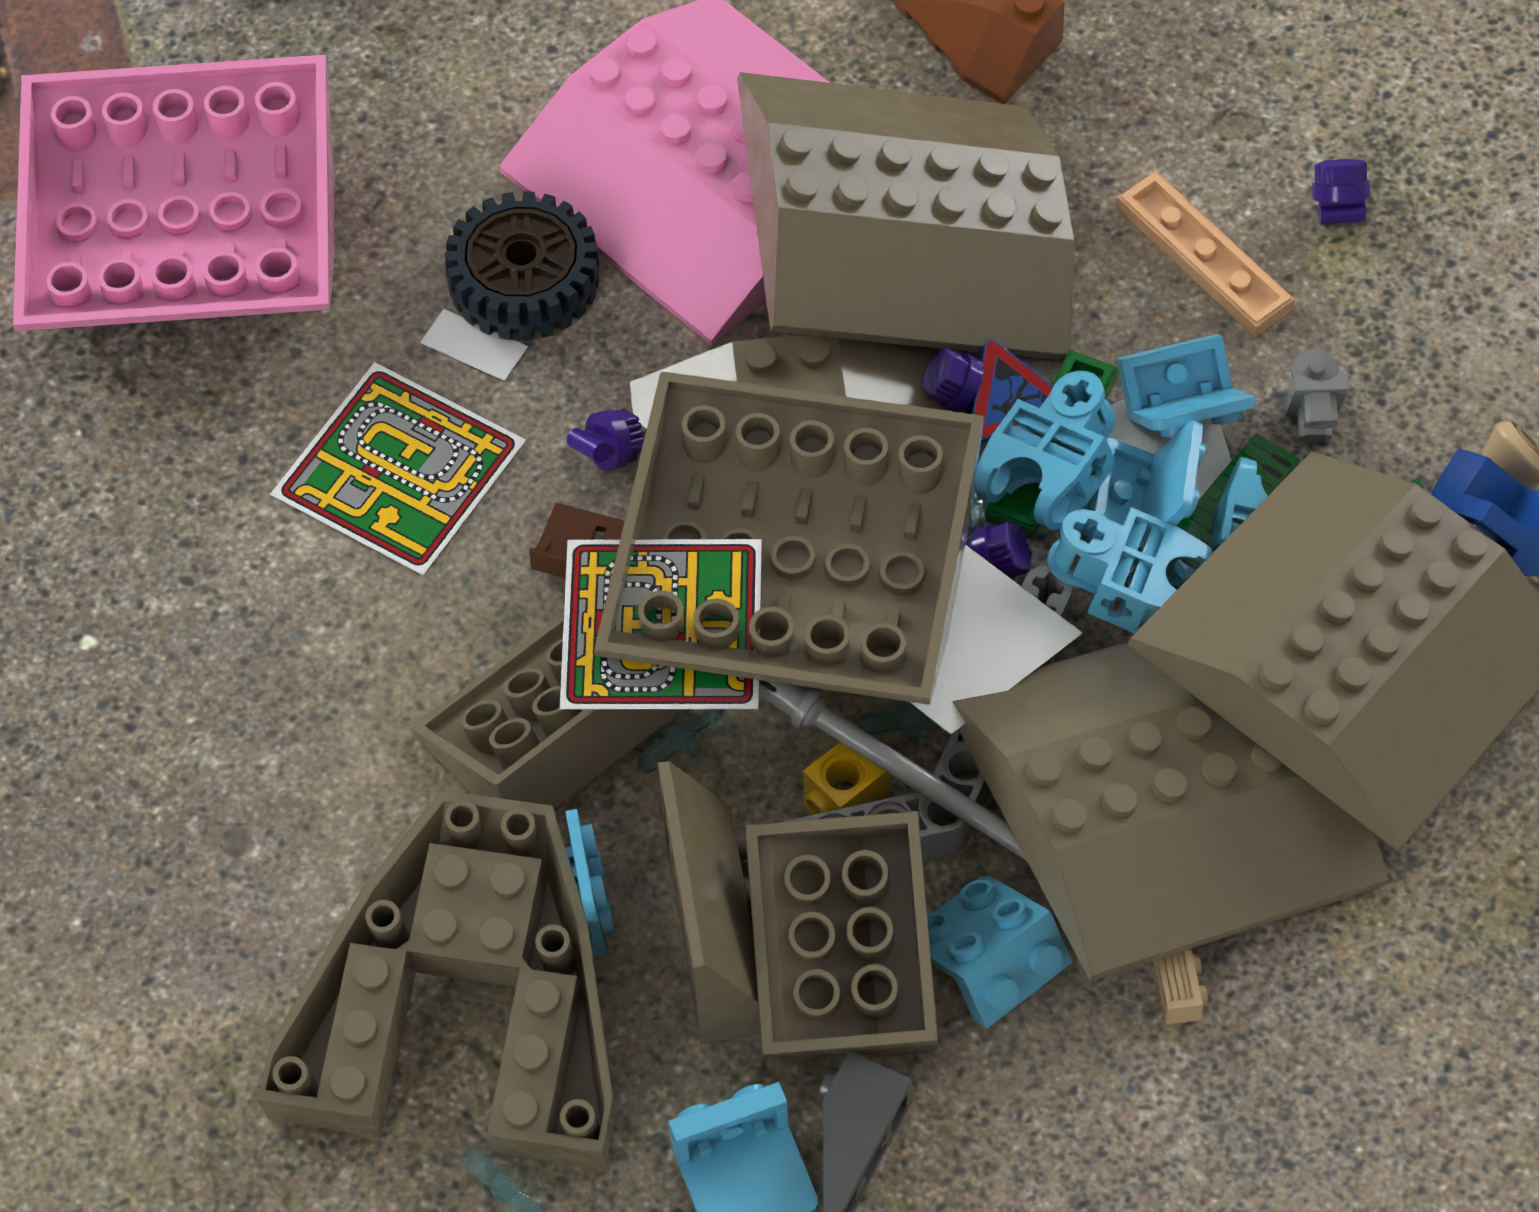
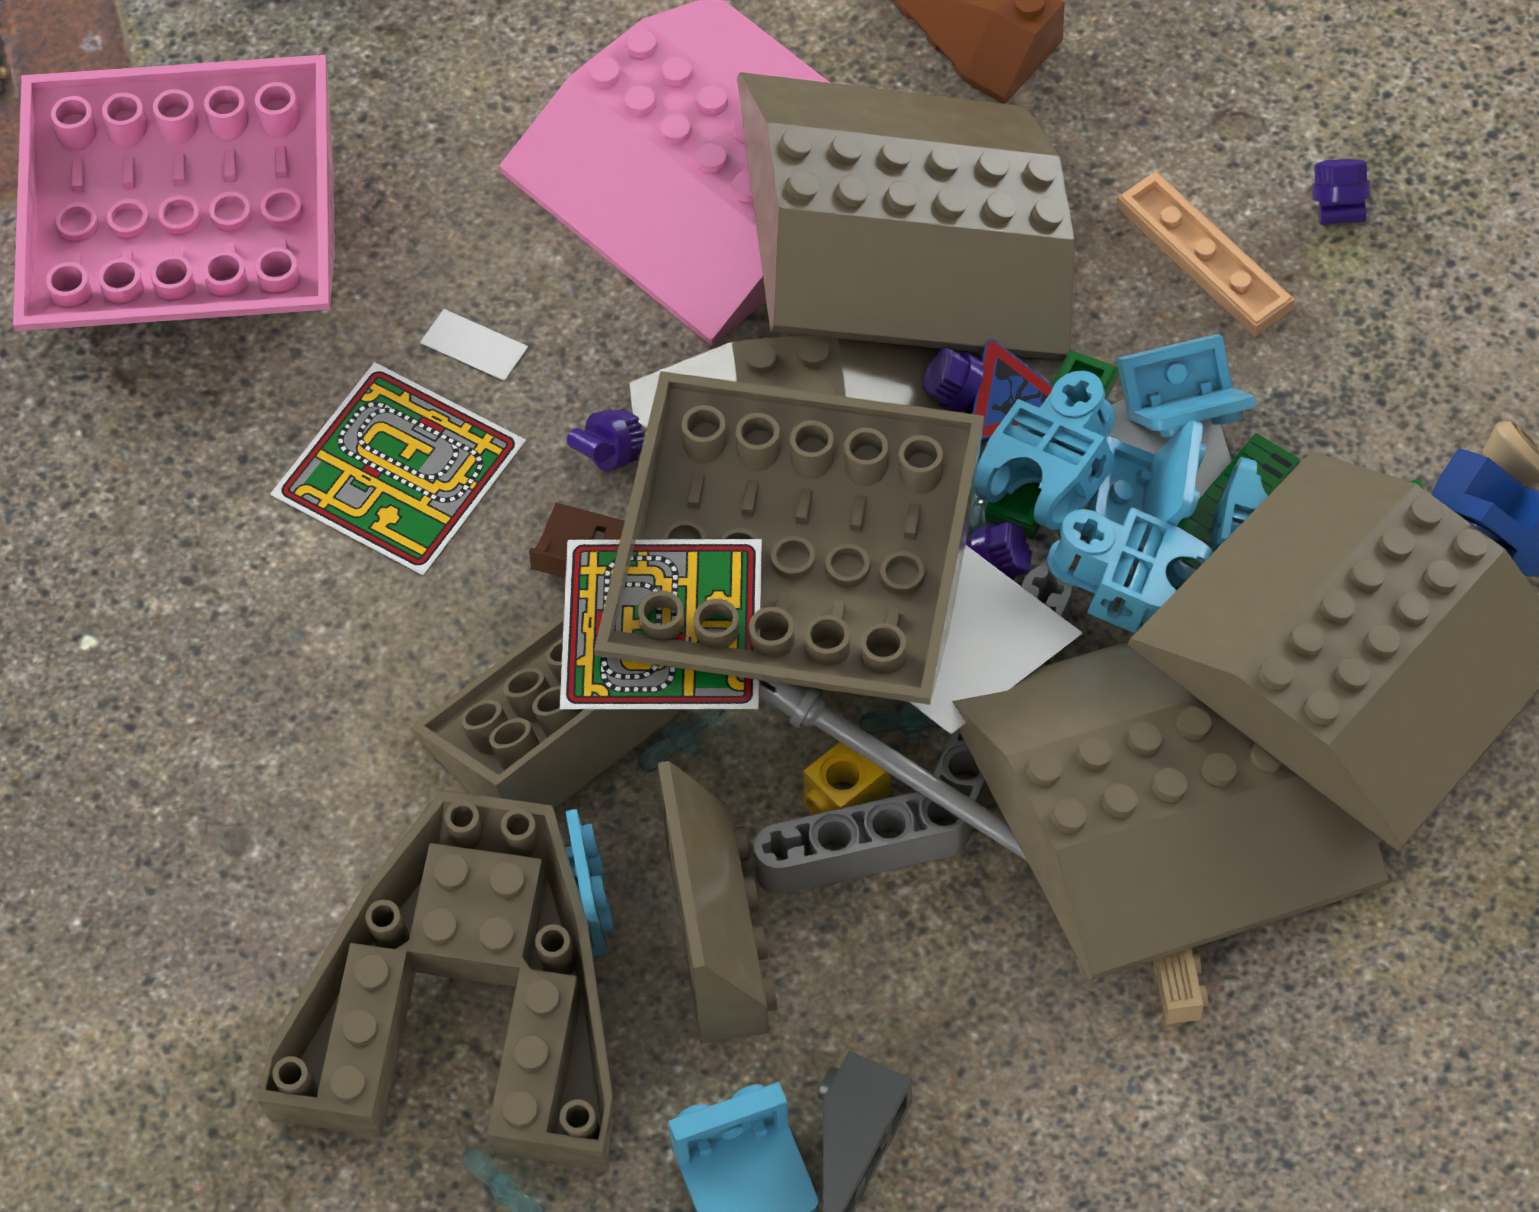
wheel [445,191,599,341] -> none
dark tan slope [745,811,938,1056] -> none
medium azure bracket [927,876,1073,1029] -> none
light grey hips [1284,349,1349,442] -> none

